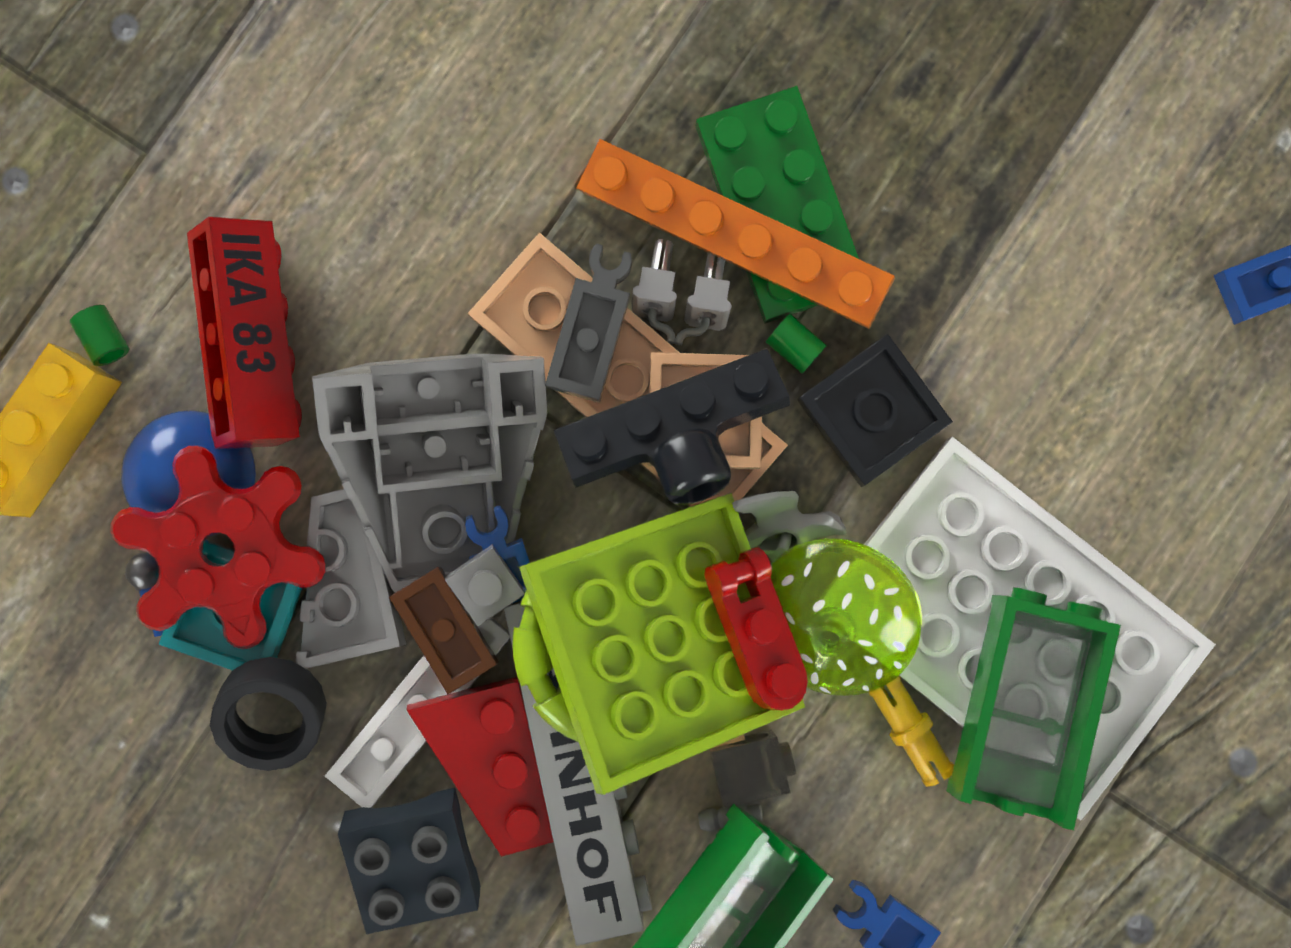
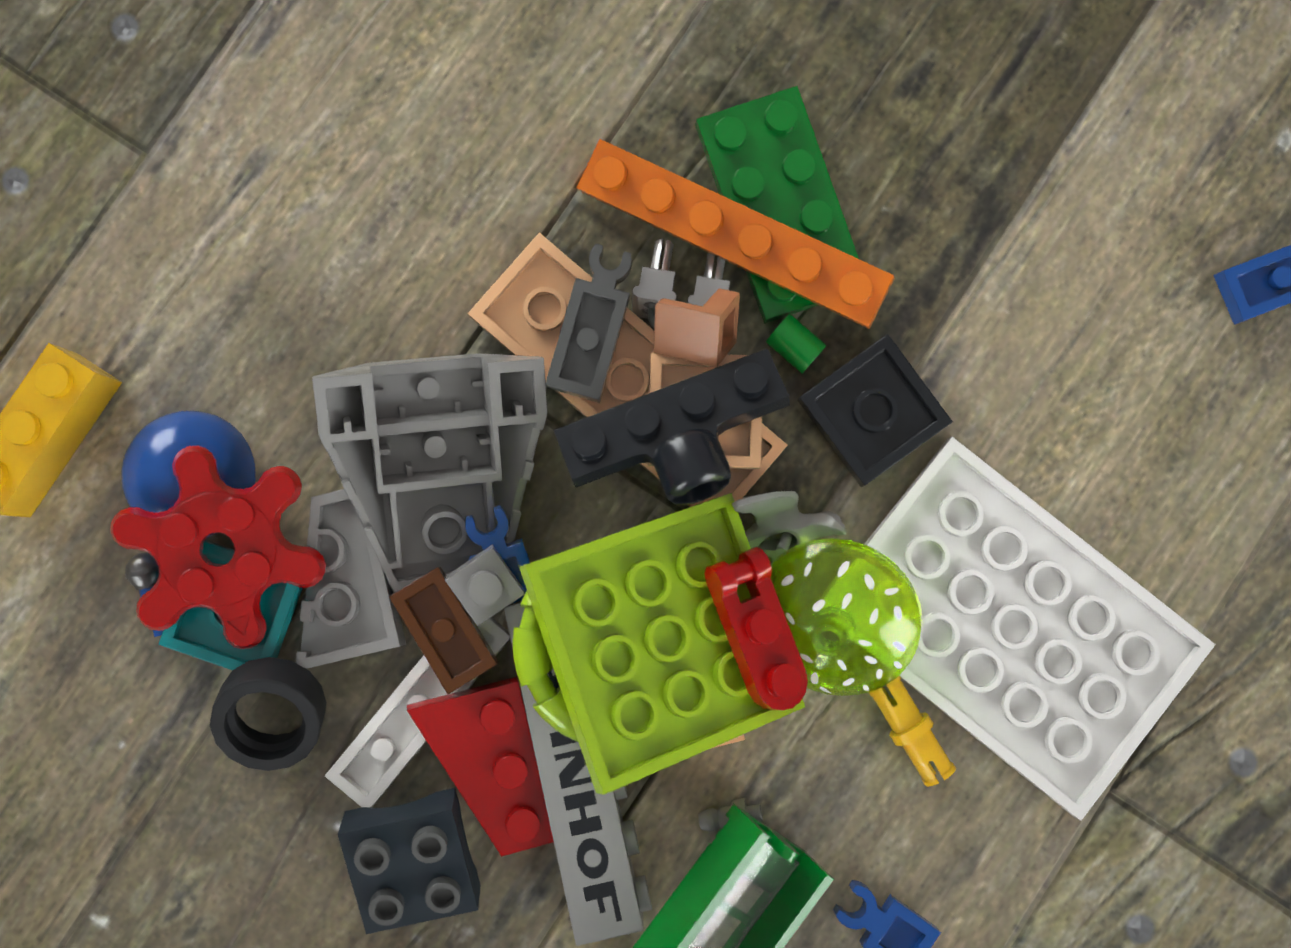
green hinge [69,305,130,367] -> none
red brick [187,217,302,449] -> none
clear smoke brick [709,729,796,809] -> none
door [946,587,1121,831] -> none
none -> nougat panel [653,288,740,367]

